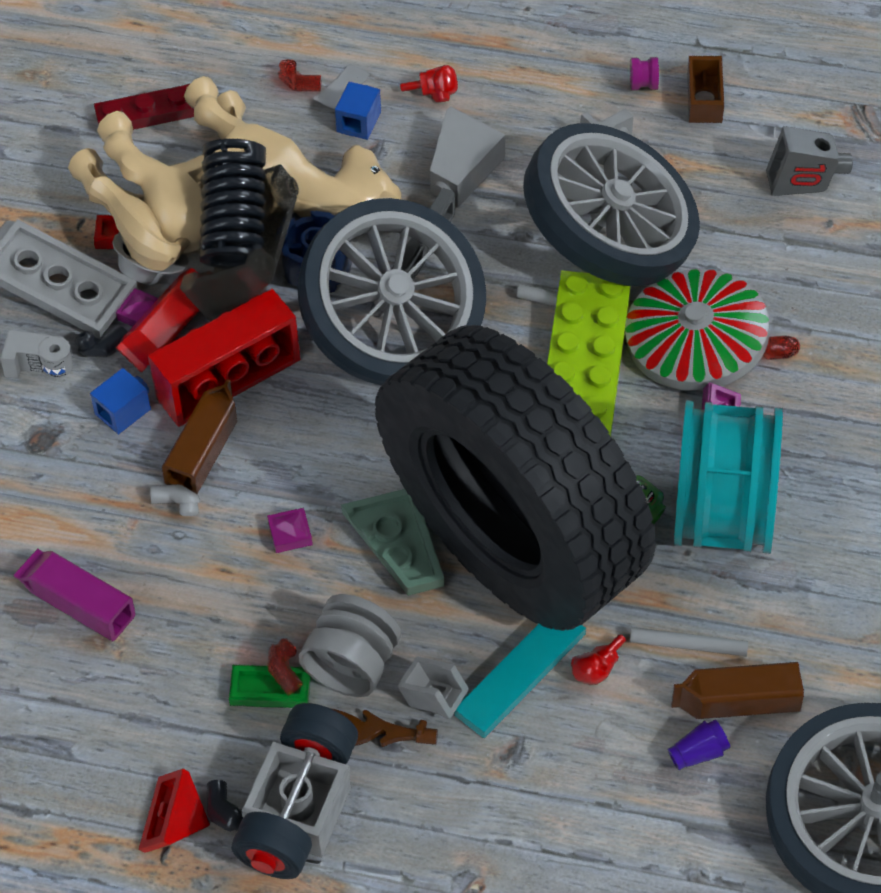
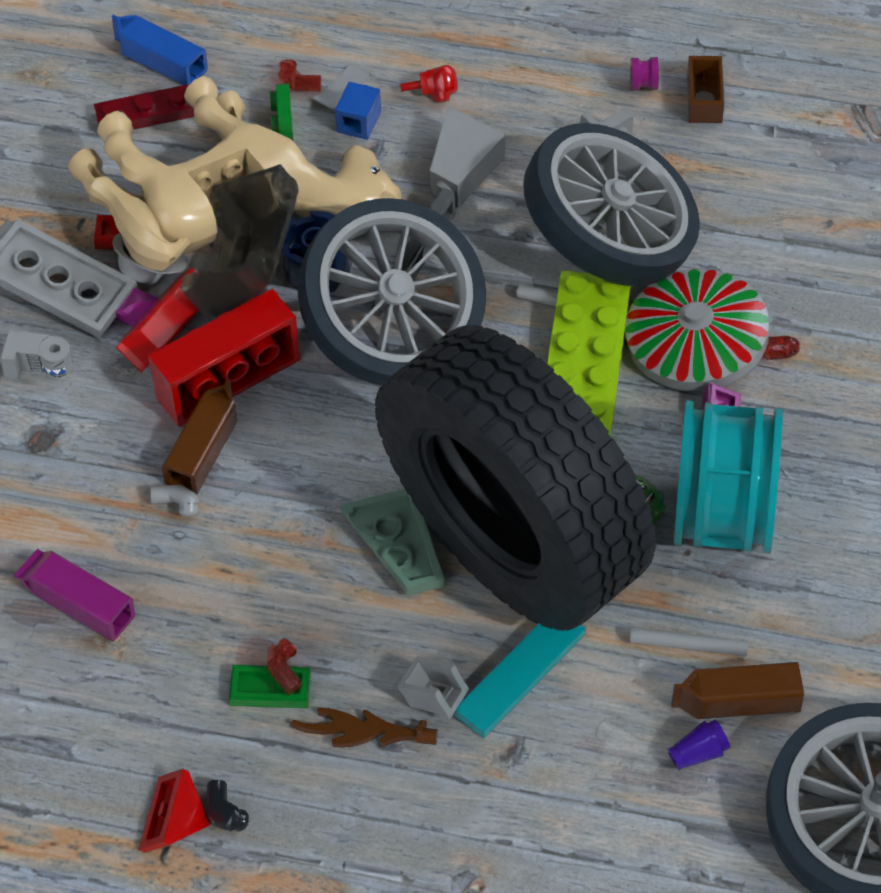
black arm [75,326,128,357] -> none
blue brick [90,368,151,435] -> none
black piece [199,139,266,269] -> none
brick [231,703,358,879] -> none
magenta tile [267,508,313,553] -> none
light grey wheel [299,594,401,697] -> none
red piece [571,635,626,685] -> none
dark grey torso [766,126,853,196] -> none
none -> blue piece [112,14,208,85]
none -> green plate [270,83,294,141]

